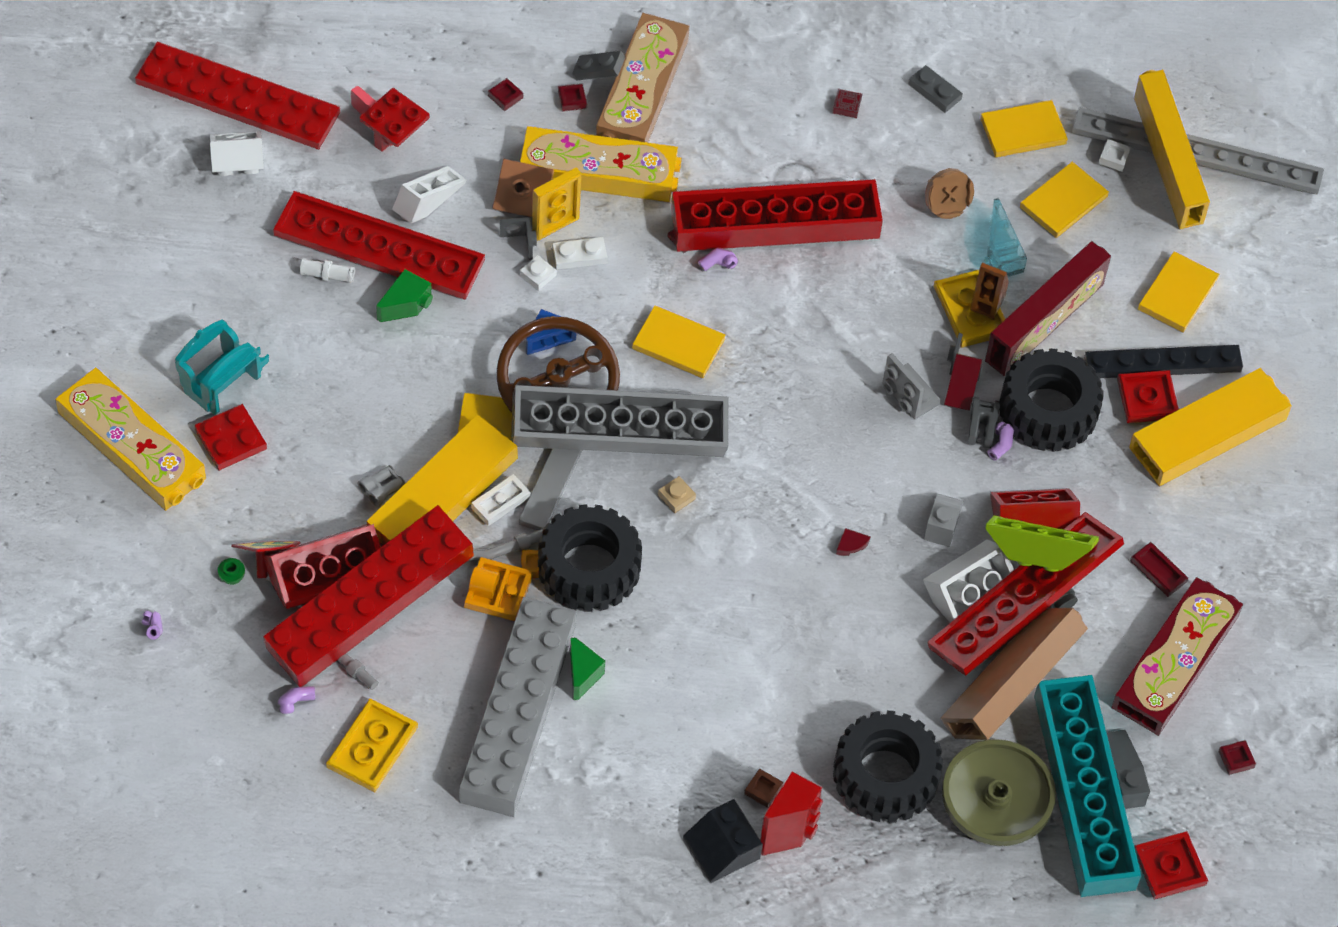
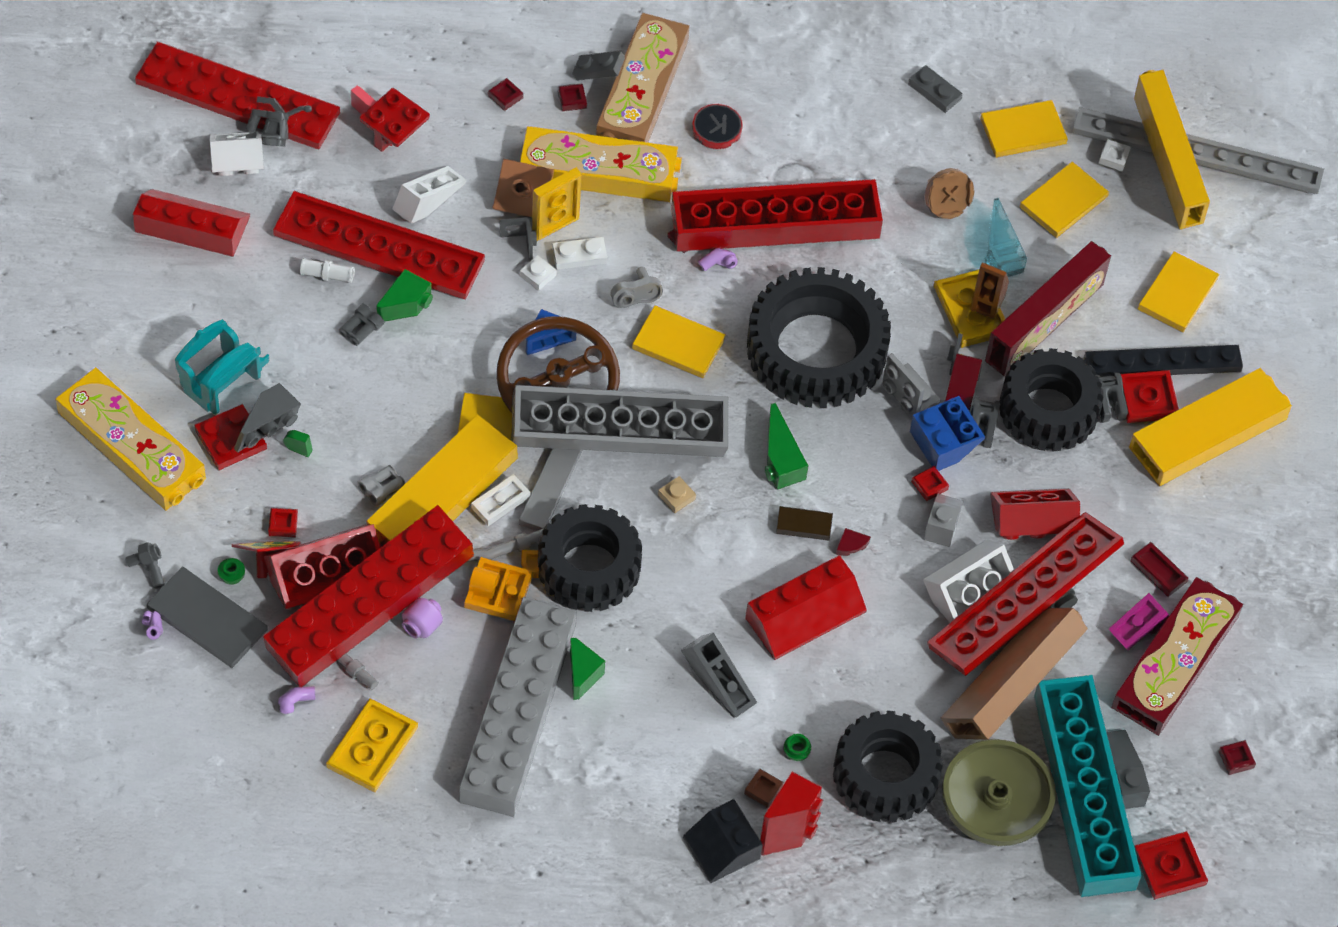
dark red tile [833,89,863,118] -> none
lime wedge [985,515,1099,572] -> none
lavender arm [987,422,1014,461] -> none
none -> dark grey piece [126,542,164,588]
none -> red slope [133,189,250,257]
none -> dark grey tile [147,566,268,668]
none -> dark grey slope [234,383,301,452]
none -> dark grey piece [246,96,312,147]
none -> red tile [268,508,298,537]
none -> green tile [283,430,313,458]
none -> dark grey piece [338,303,385,346]
none -> lavender head [402,598,443,639]
none -> light grey piece [610,267,663,308]
none -> dark grey slope [681,632,758,718]
none -> black tile [692,104,743,149]
none -> red slope [745,555,867,660]
none -> black tyre [747,267,891,408]
none -> green slope [764,403,808,490]
none -> dark brown tile [776,506,833,541]
none -> green plate [783,734,812,761]
none -> blue slope [910,396,985,471]
none -> red tile [911,466,949,502]
none -> dark grey piece [1095,372,1128,423]
none -> dark pink plate [1109,593,1169,651]

